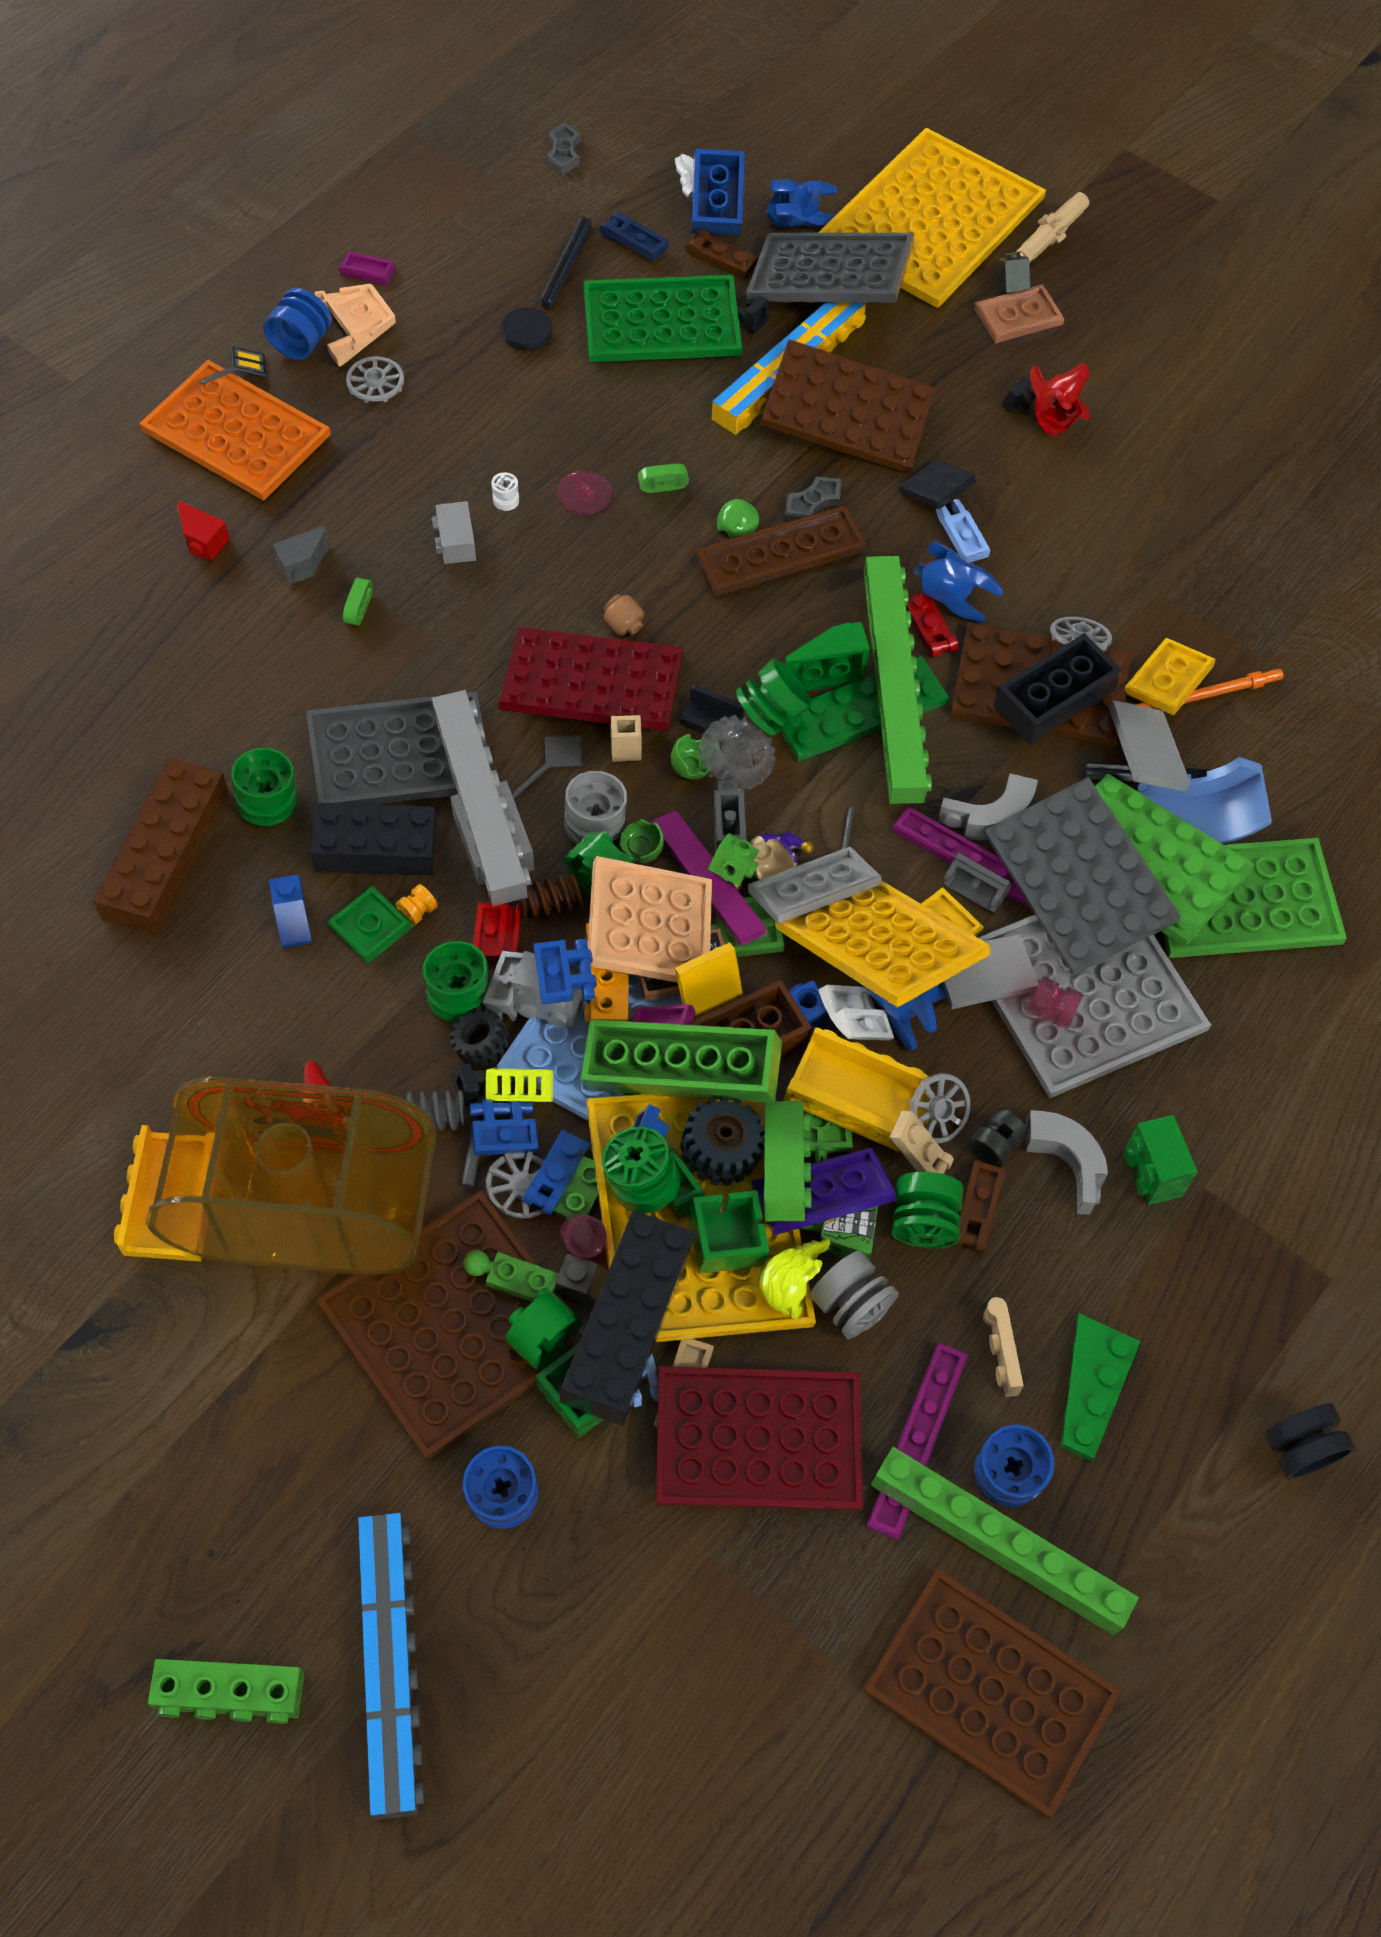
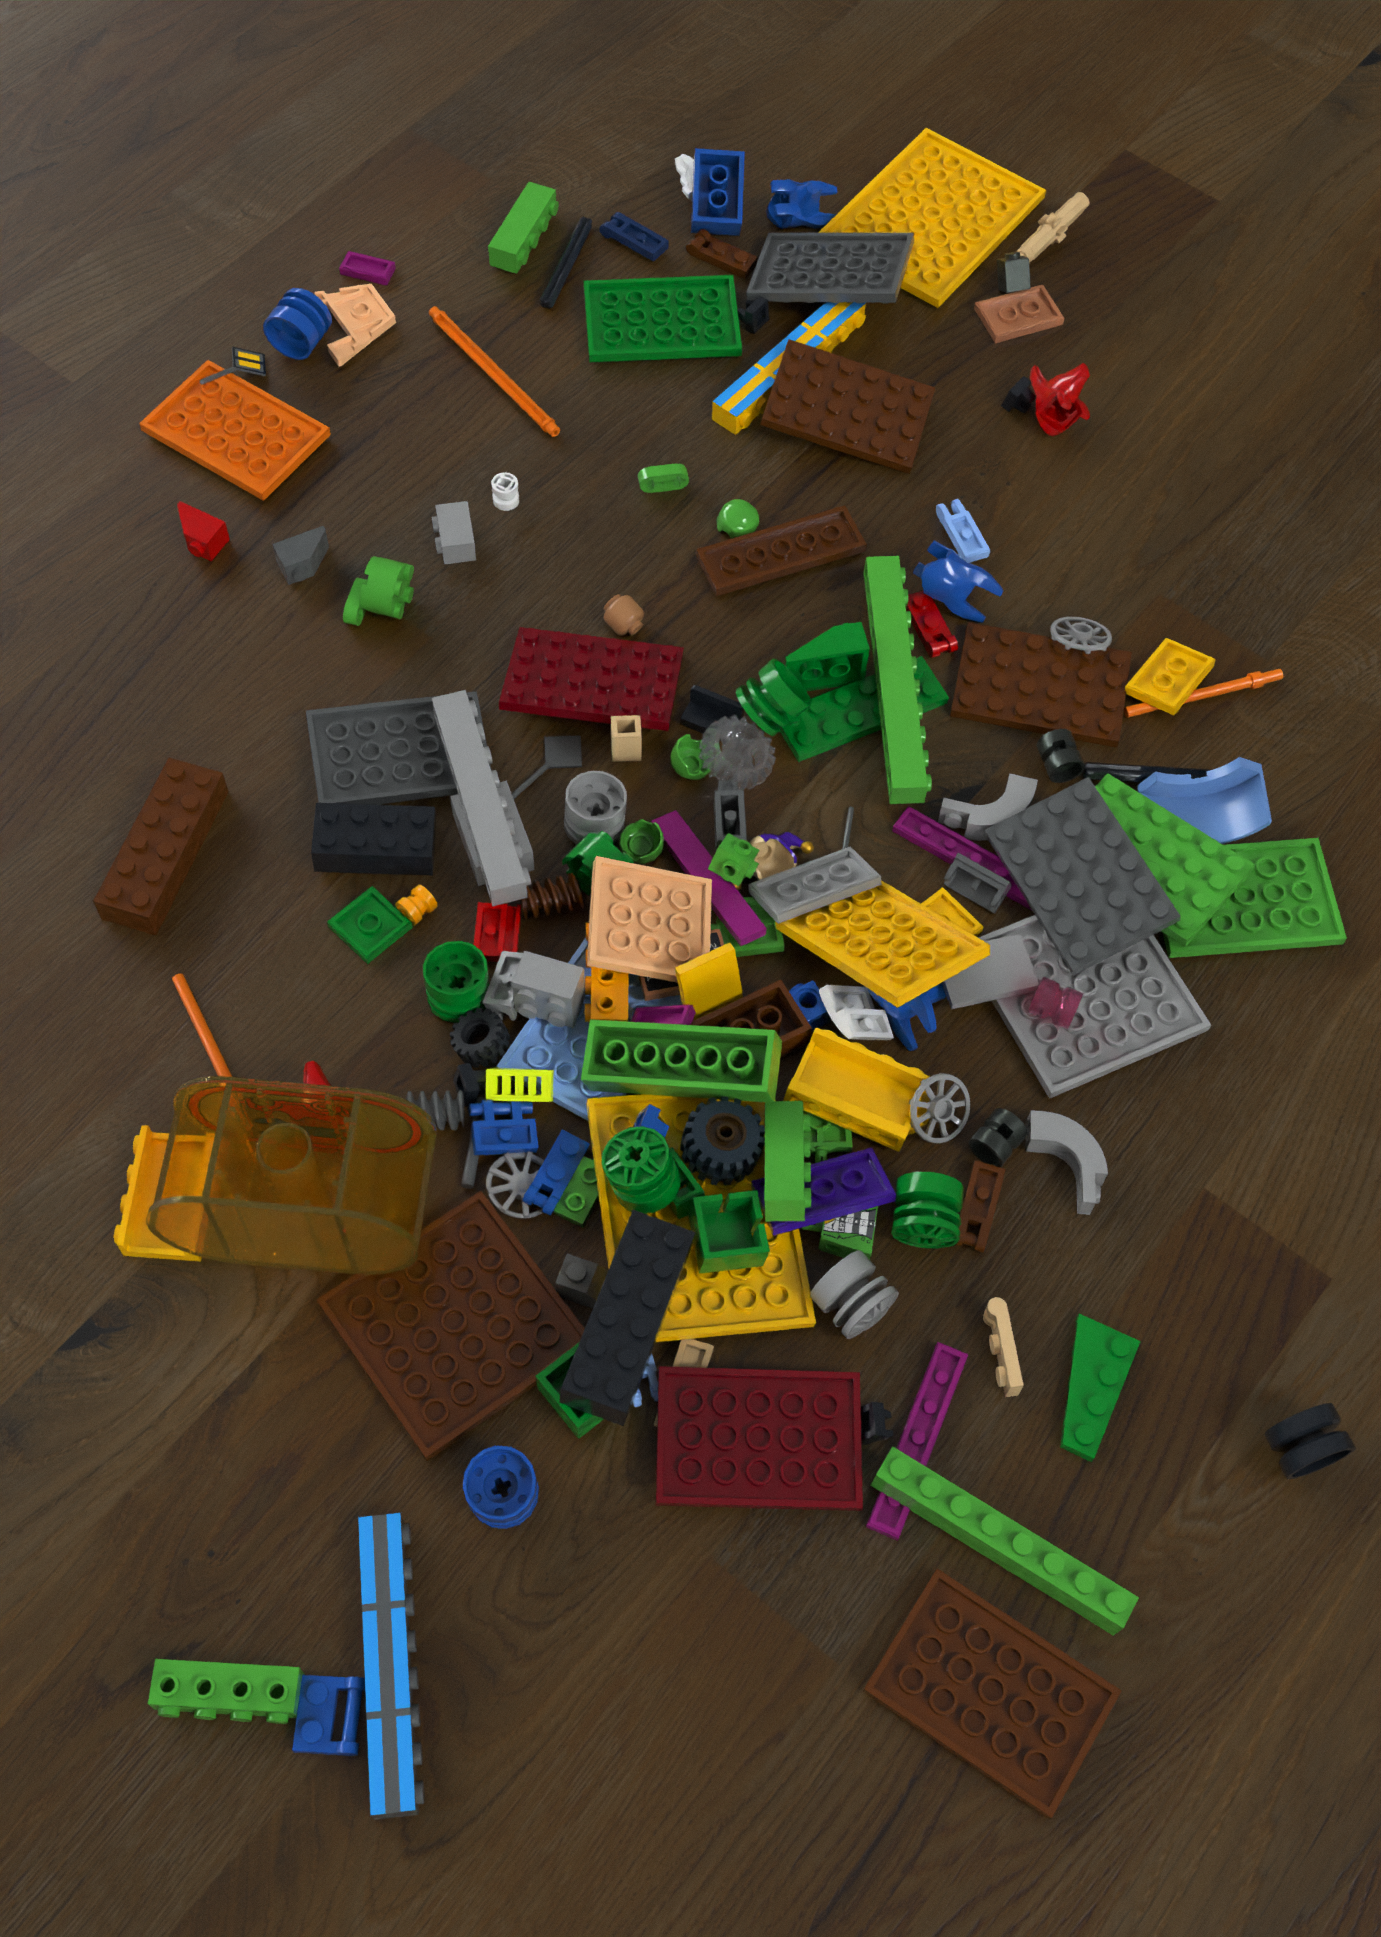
green wheel [231,748,297,826] -> none
blue slope [269,874,312,949] -> none
light grey wheel [346,356,404,403] -> none
bright green plate [463,1250,559,1302] -> none
black tile [502,307,552,351] -> none
green brick [504,1287,583,1370] -> none
blue plate [534,939,597,1005] -> none
dark grey tile [546,123,581,176] -> none
clear pink piece [556,470,613,516] -> none
clear pink wheel [559,1213,607,1258] -> none
neon yellow hair [759,1238,830,1319] -> none
dark grey tile [784,477,842,521] -> none
tan plate [890,1110,954,1174] -> none
black tile [900,459,976,510] -> none
blue wheel [974,1424,1055,1508] -> none
black brick [993,633,1122,745] -> none
light grey tile [1108,700,1191,792] -> none
green brick [1124,1115,1197,1206] -> none
none -> orange bar [172,973,254,1128]
none -> blue plate [292,1675,365,1756]
none -> bright green brick [360,556,414,619]
none -> orange piece [429,306,560,437]
none -> bright green brick [488,182,559,274]
none -> black tile [861,1402,893,1445]
none -> pearl dark grey wheel [1036,729,1085,783]

